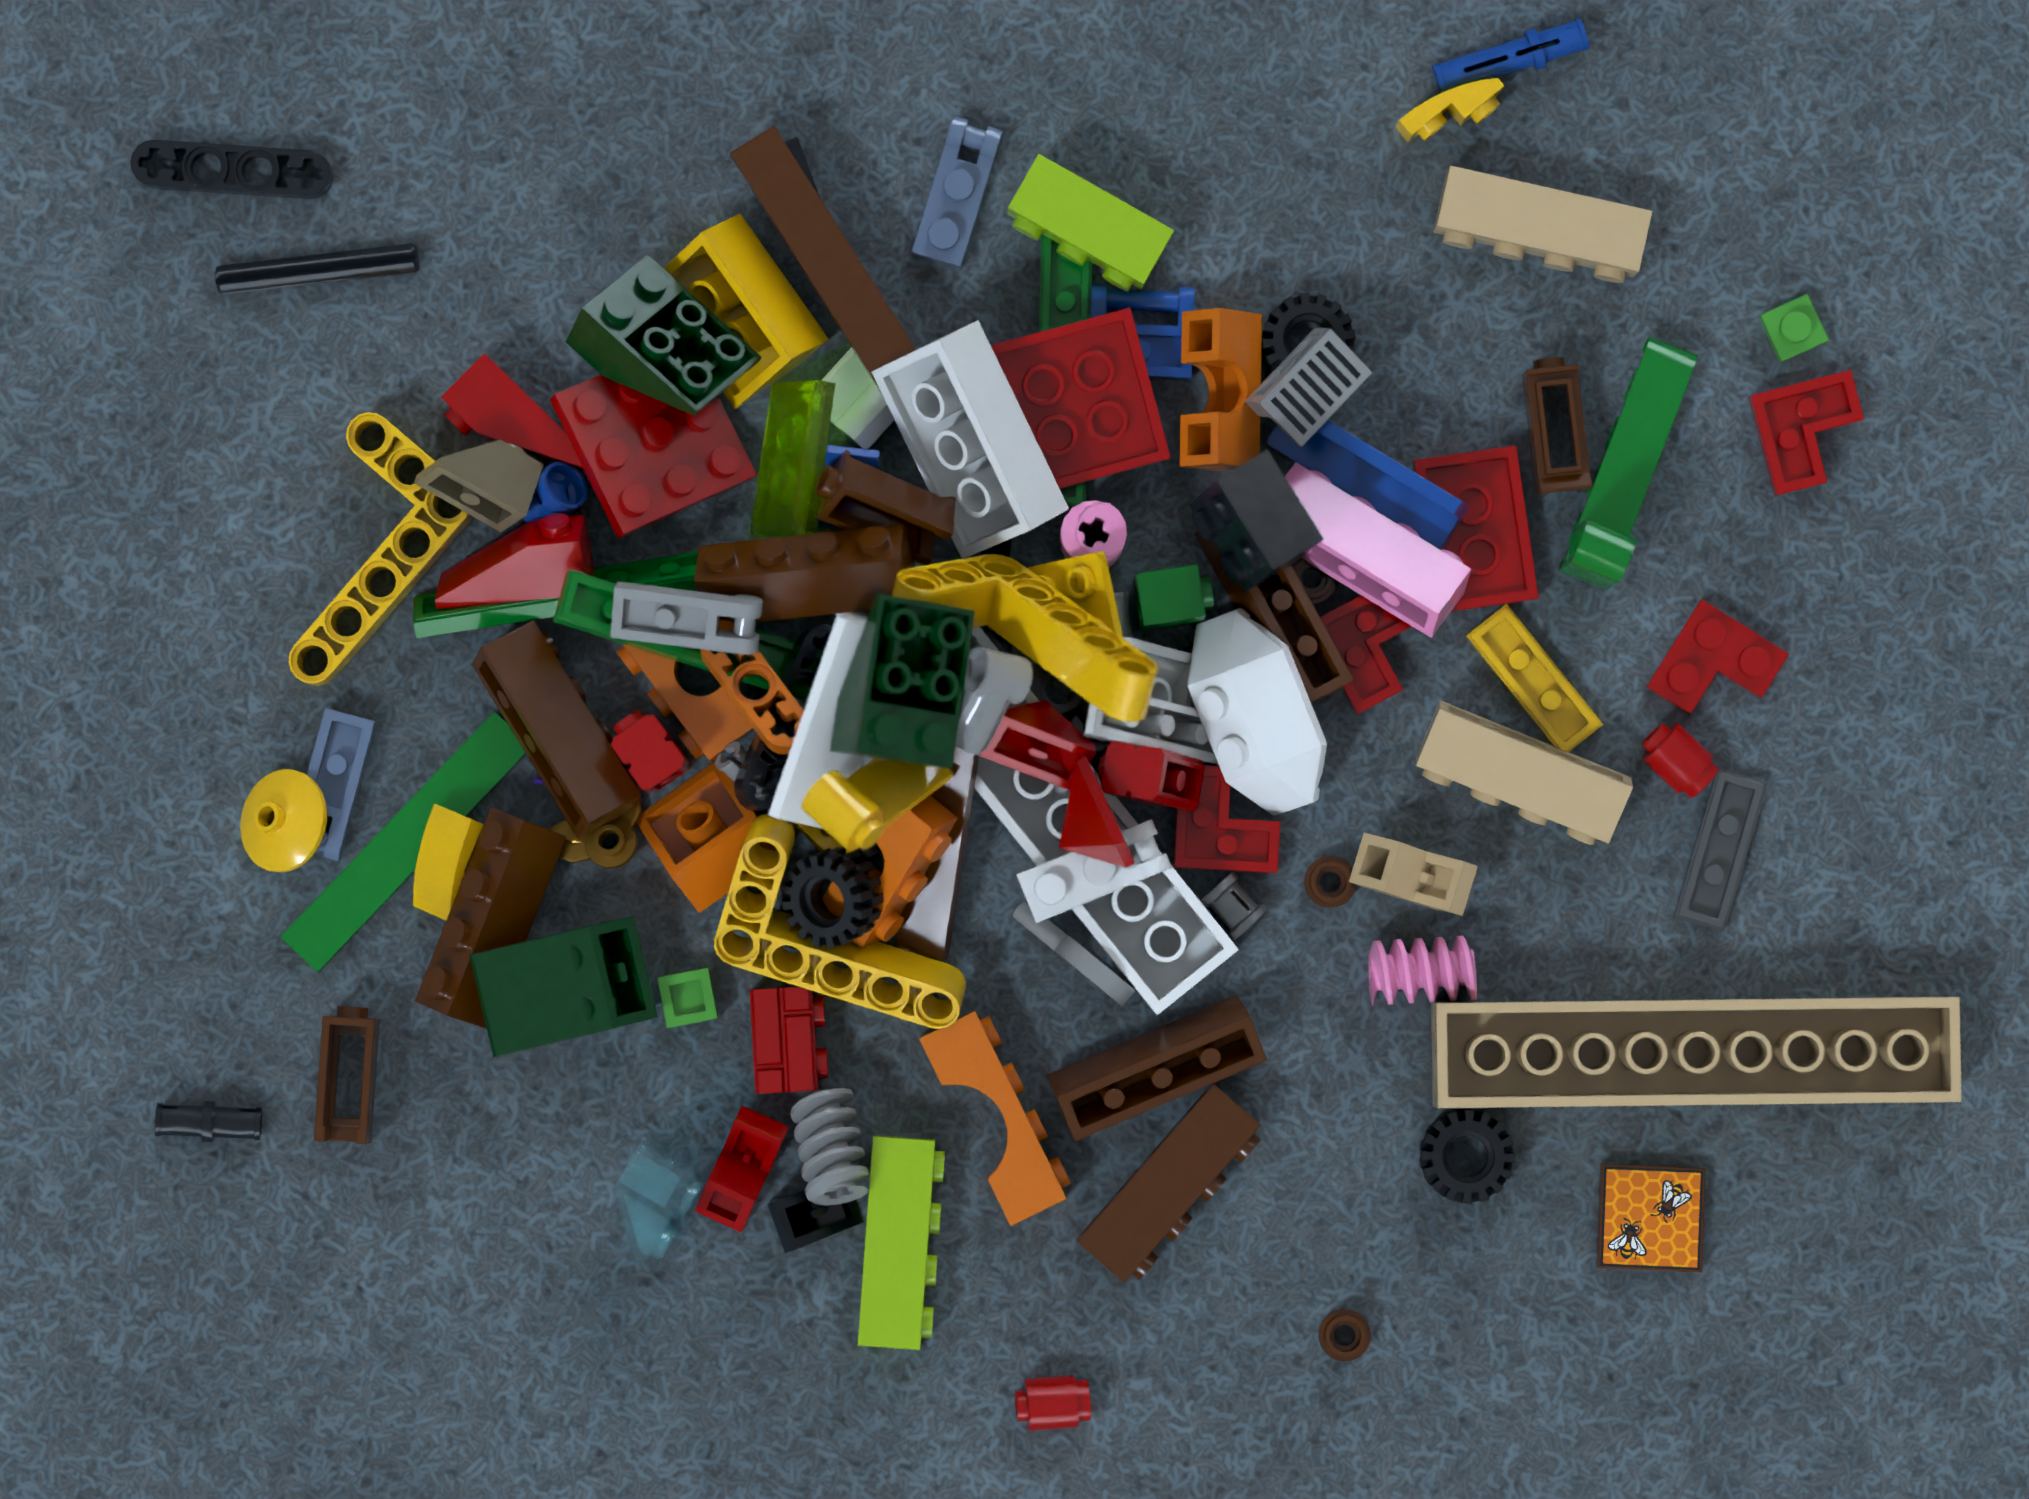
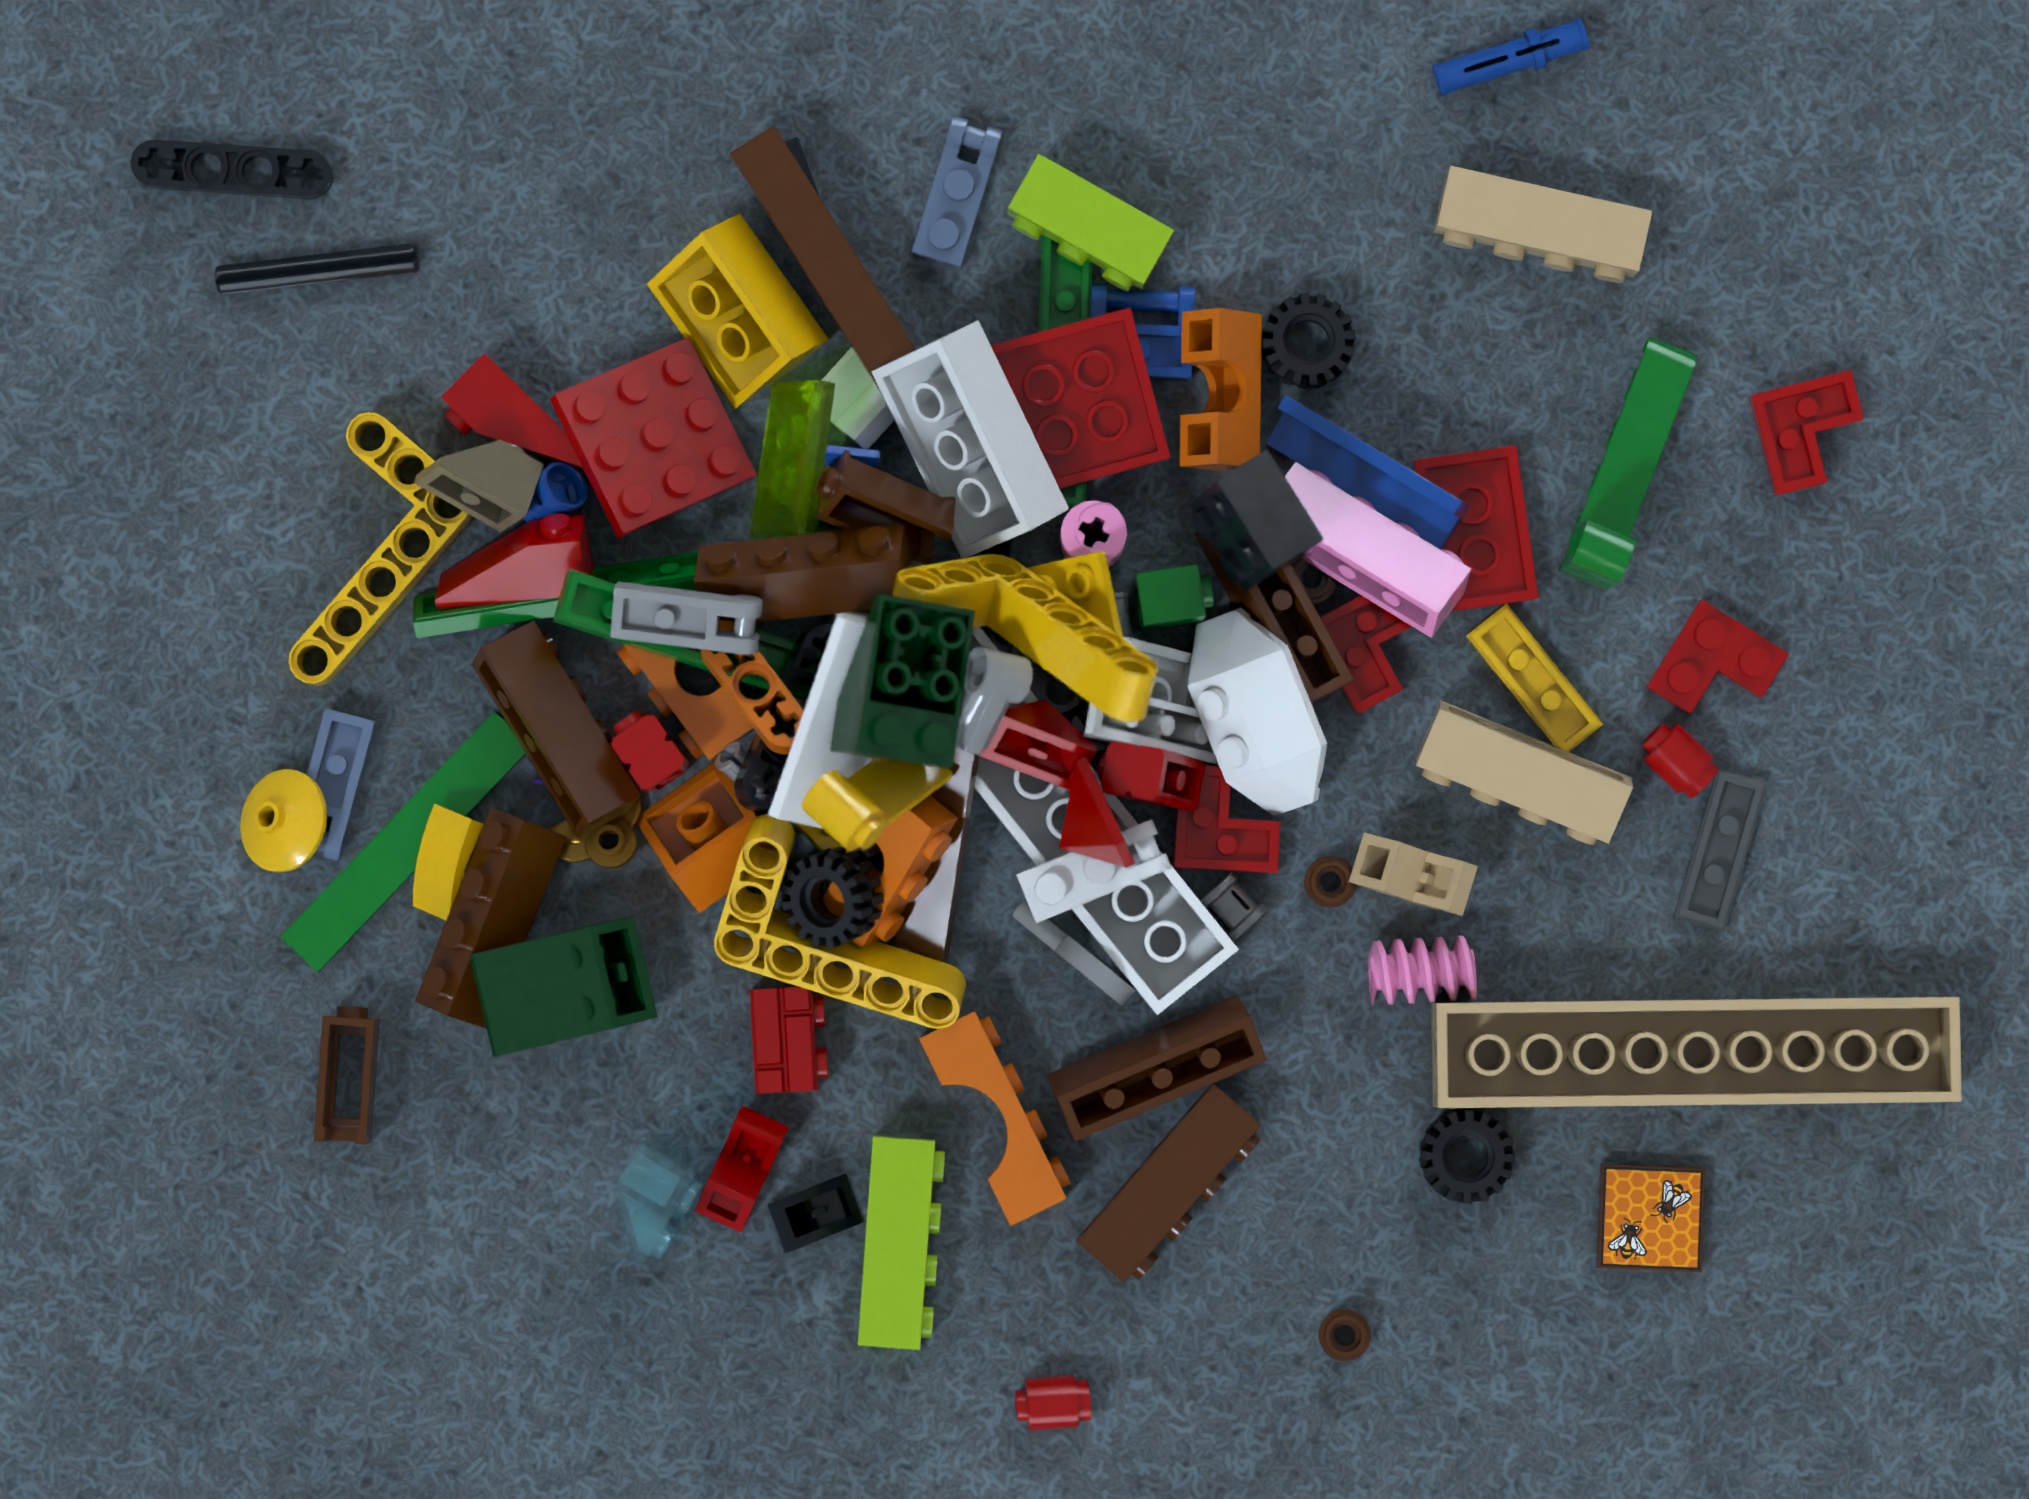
black pin [155,1101,263,1142] -> none
dark green slope [566,254,762,416] -> none
bright green plate [657,968,719,1028] -> none
light grey piece [790,1088,869,1206] -> none
light grey panel [1244,327,1373,447] -> none
yellow slope [1395,78,1504,143] -> none
reddish brown window [1522,357,1593,497] -> none
bright green plate [1759,294,1829,363] -> none

